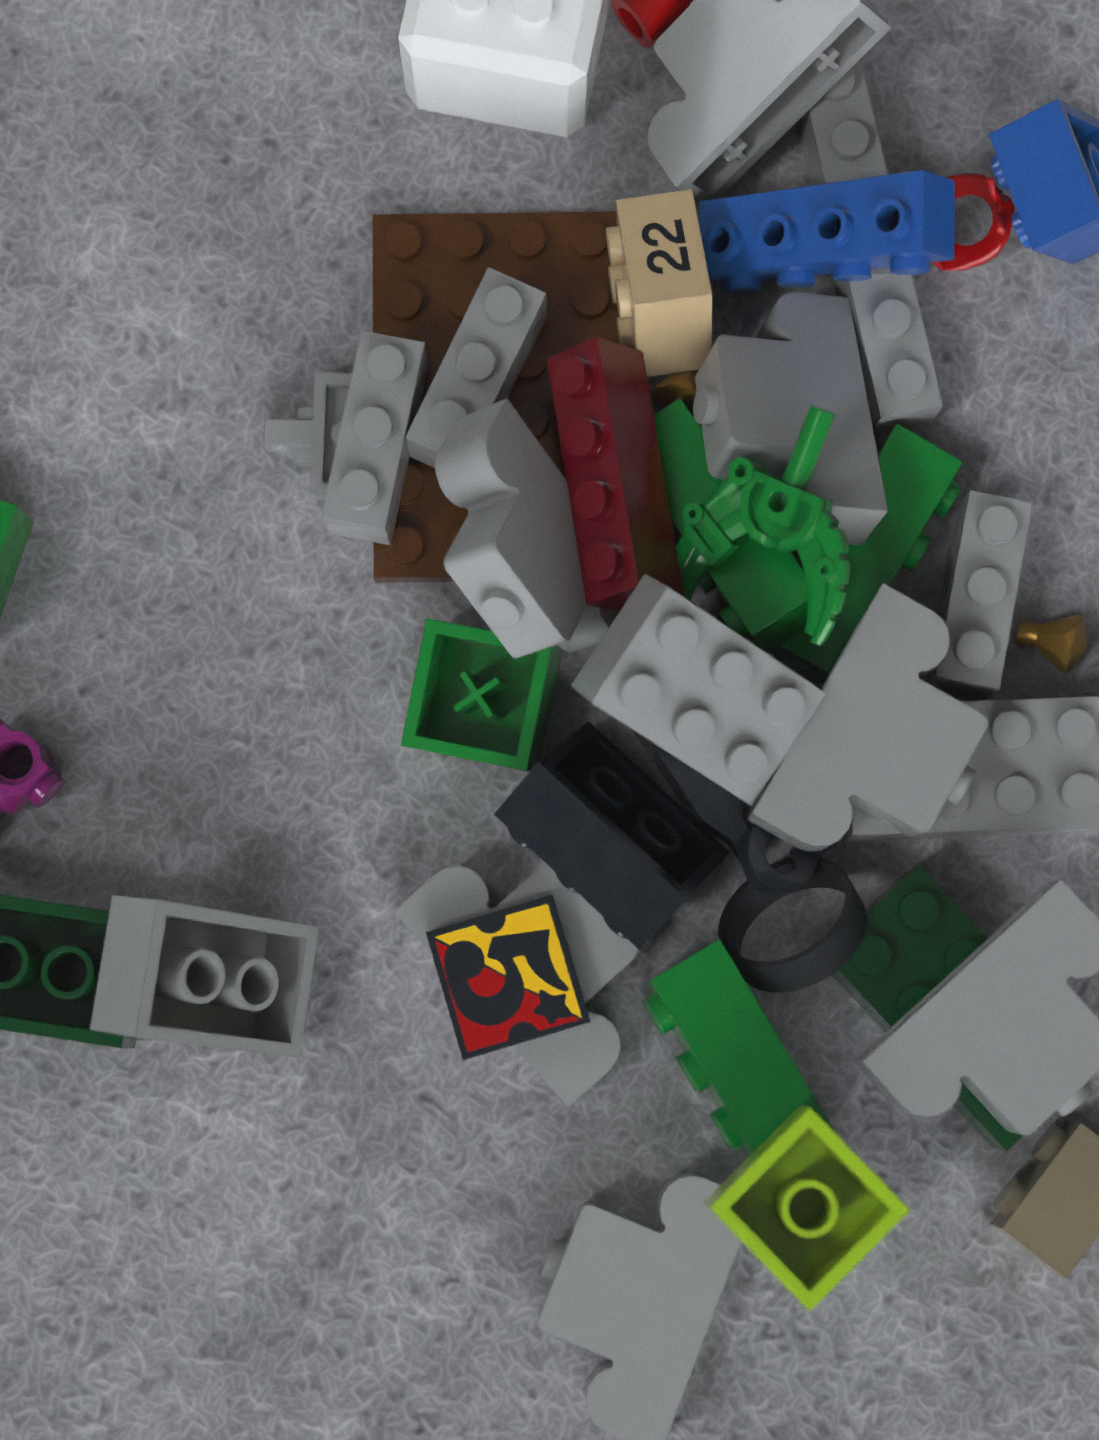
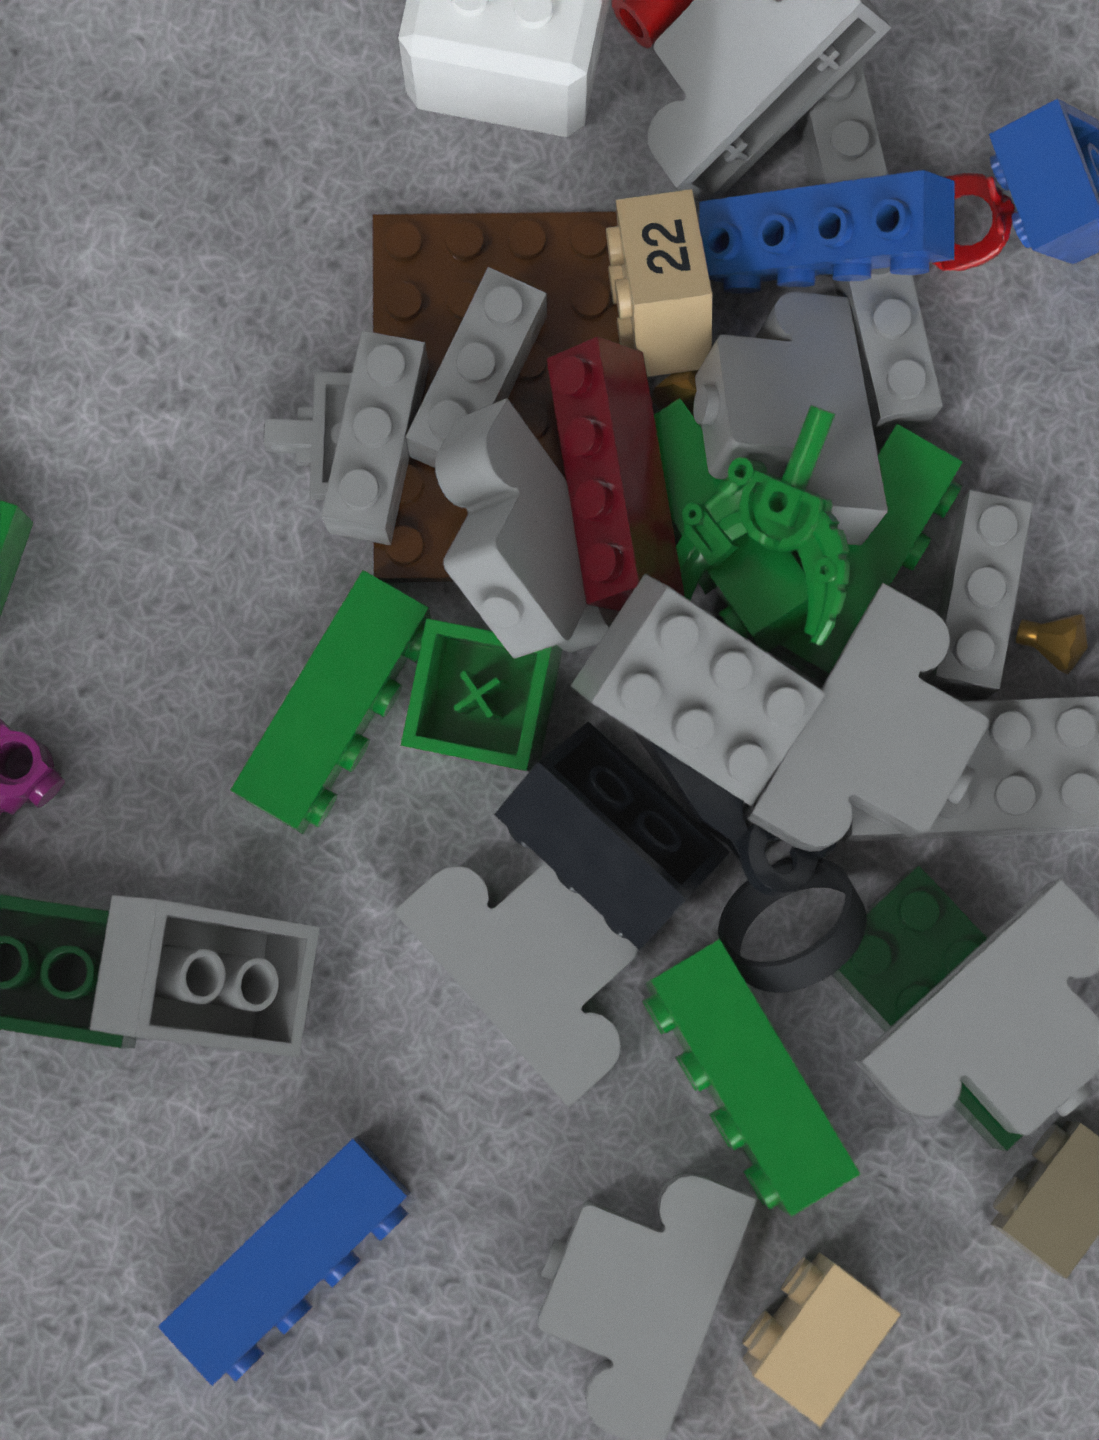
tile [426,895,590,1061] -> none
lime brick [704,1105,911,1312] -> none
none -> blue brick [158,1136,411,1386]
none -> green brick [230,570,432,835]
none -> tan brick [742,1252,901,1427]

